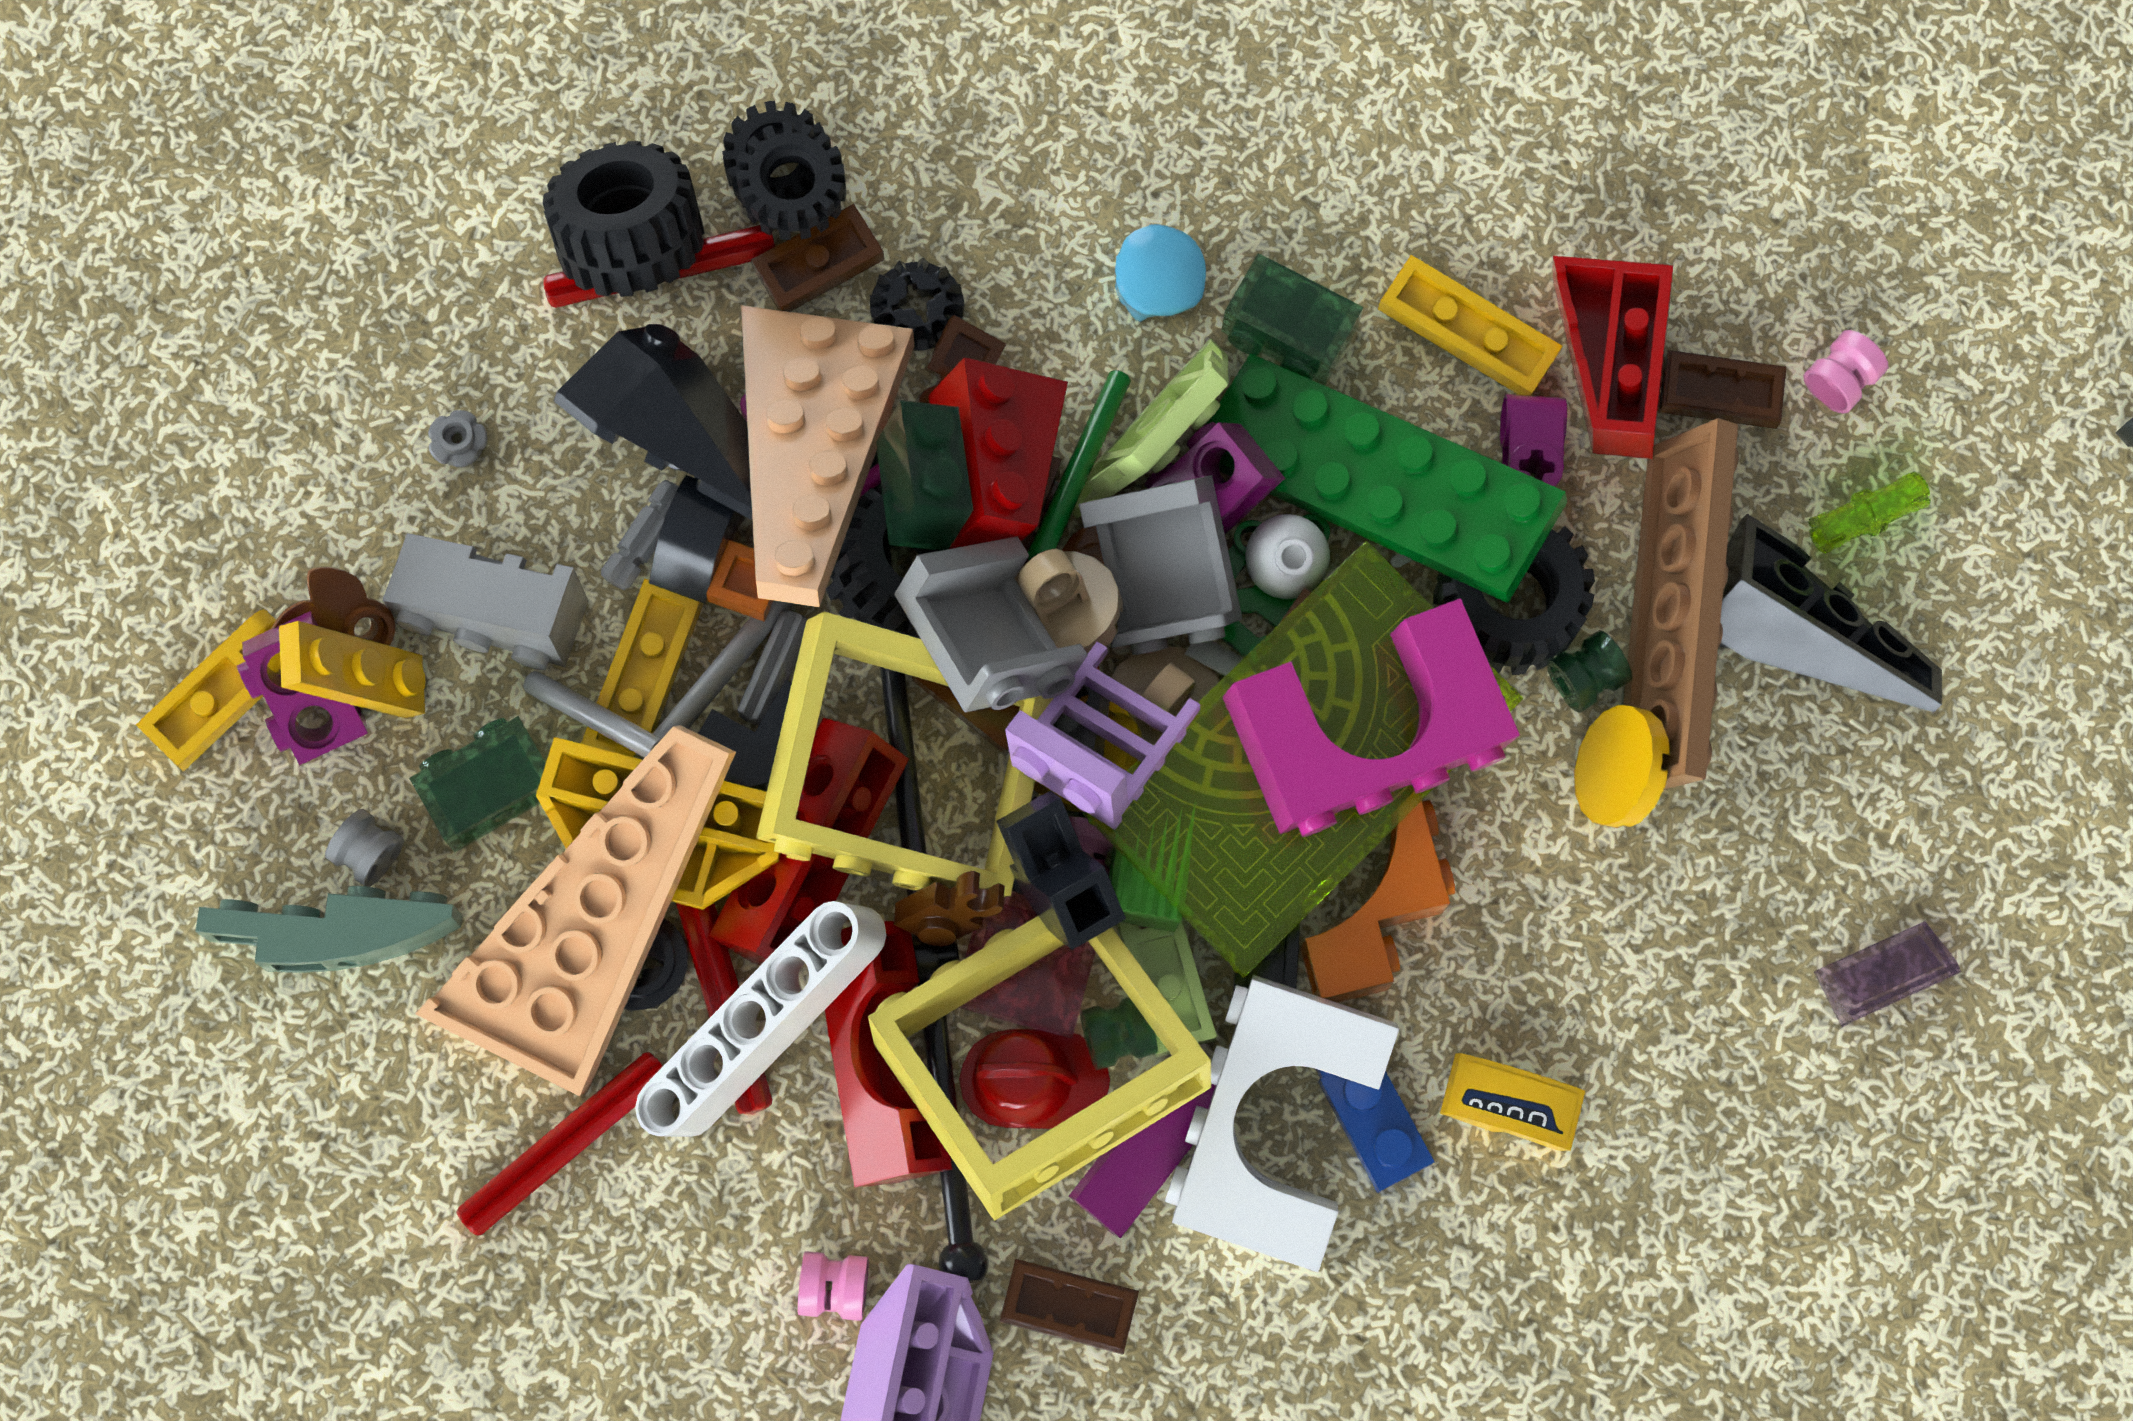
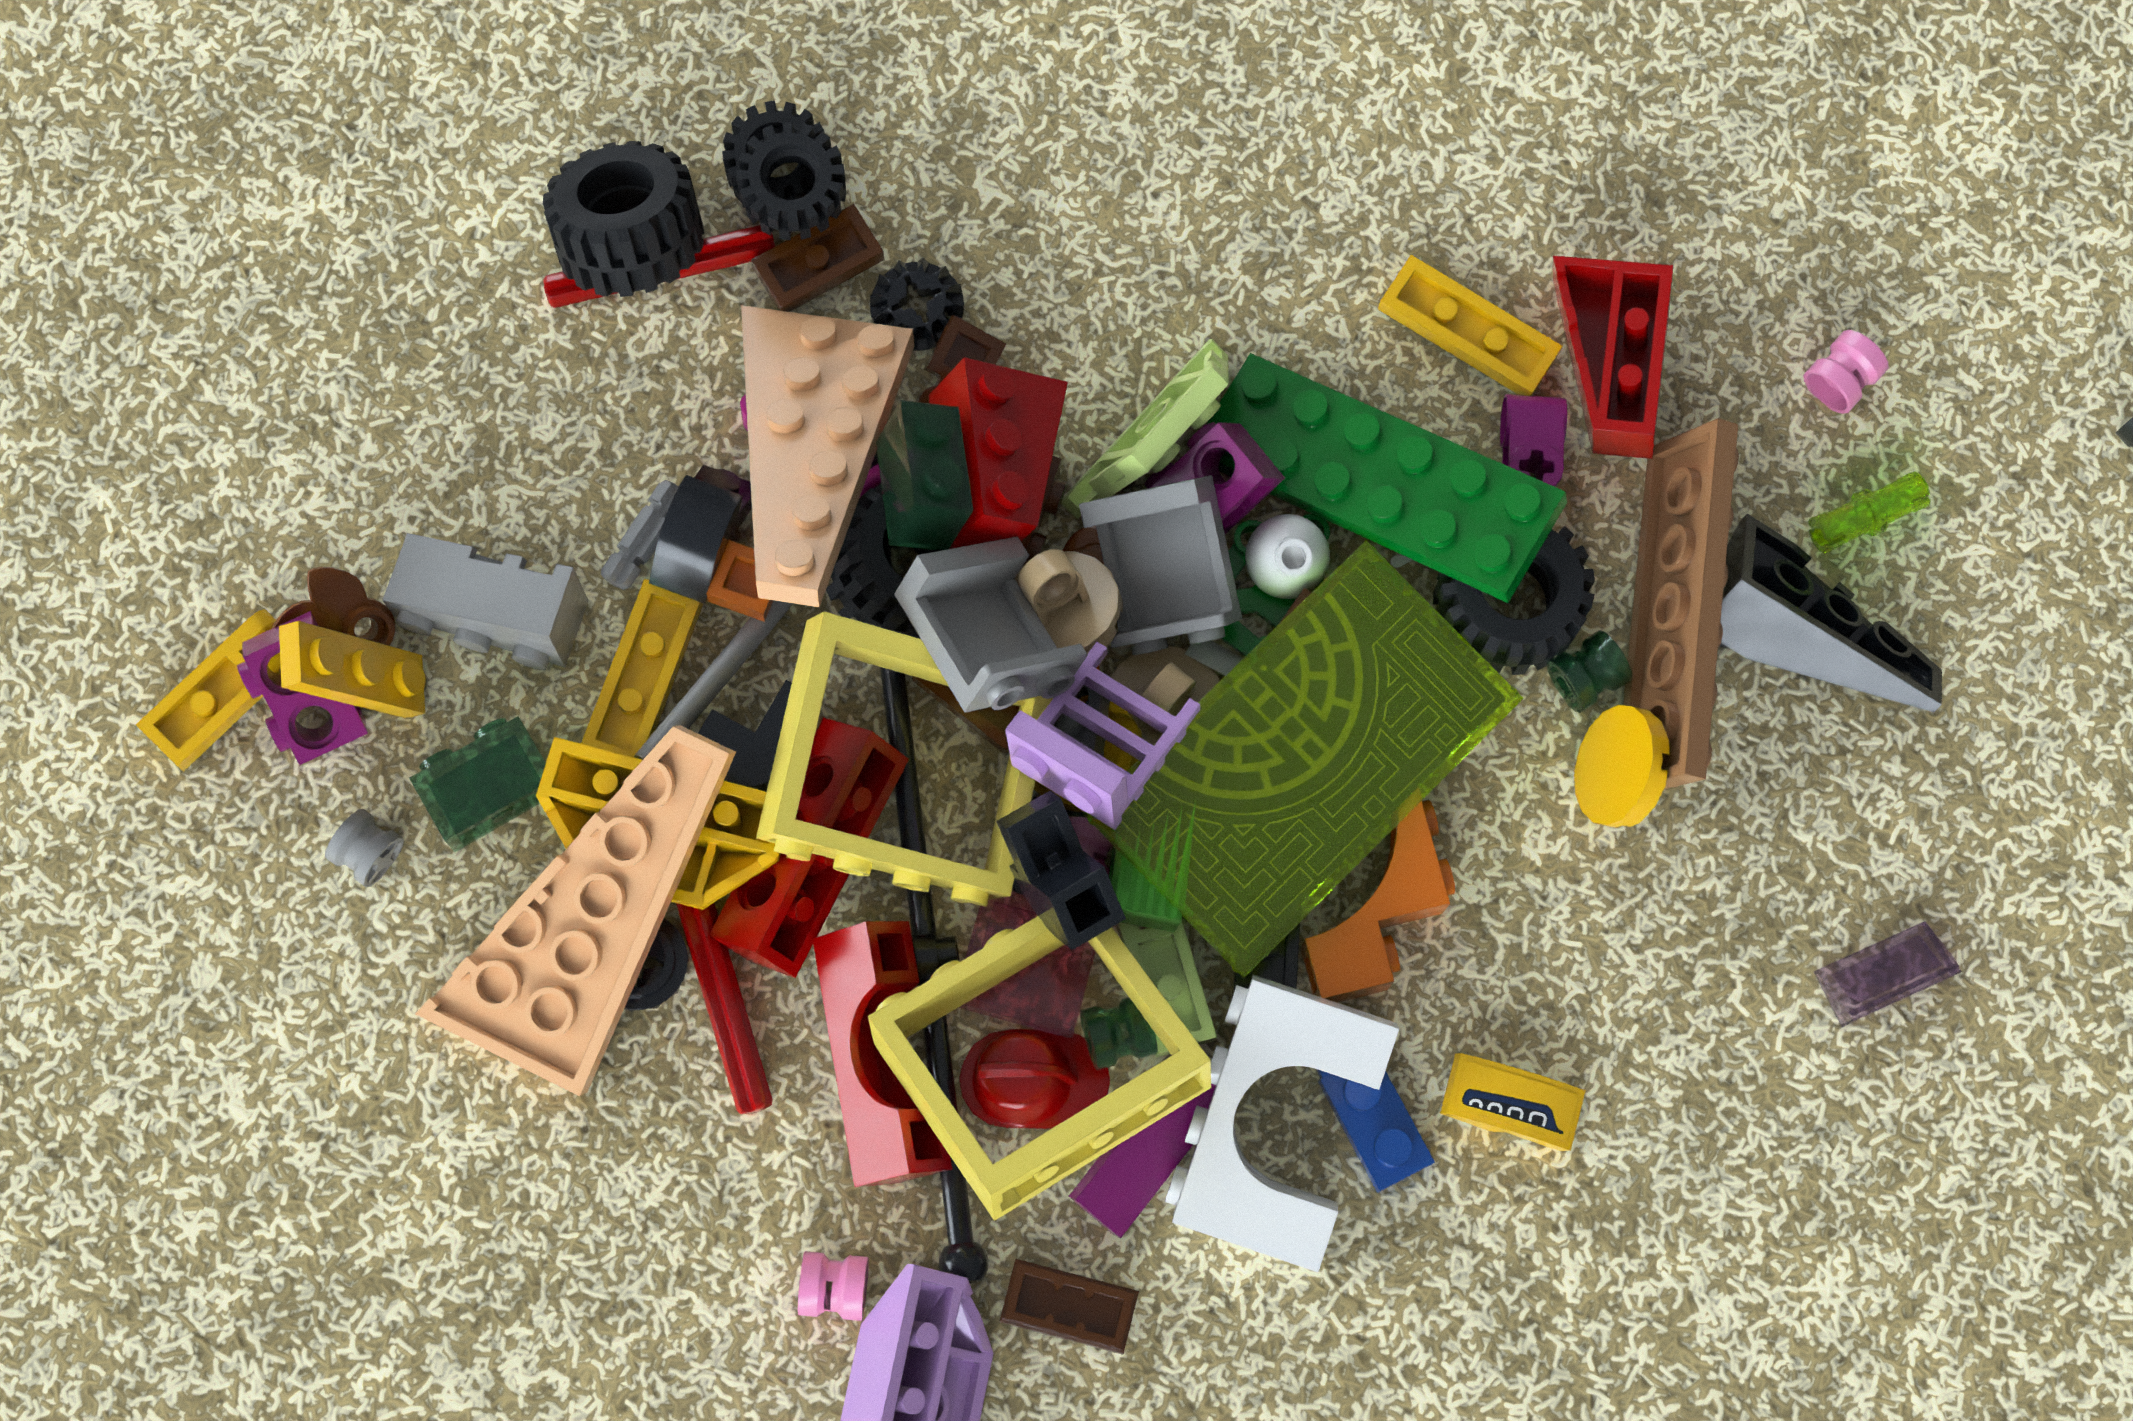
sand green slope [195,886,463,973] -> none
light grey plate [428,410,488,467] -> none
red axle [456,1052,663,1236] -> none
light grey bar [523,671,661,758] -> none
black wedge [554,324,753,521] -> none
white beam [635,901,886,1137] -> none
light grey axle [738,610,808,726] -> none
reddish brown plate [893,871,1005,947] -> none
green bar [1027,370,1131,560] -> none
medium azure hair [1115,224,1206,322] -> none
clear green brick [1221,253,1364,385] -> none
dark pink arch [1222,598,1520,837] -> none
reddish brown plate [1659,350,1786,429] -> none

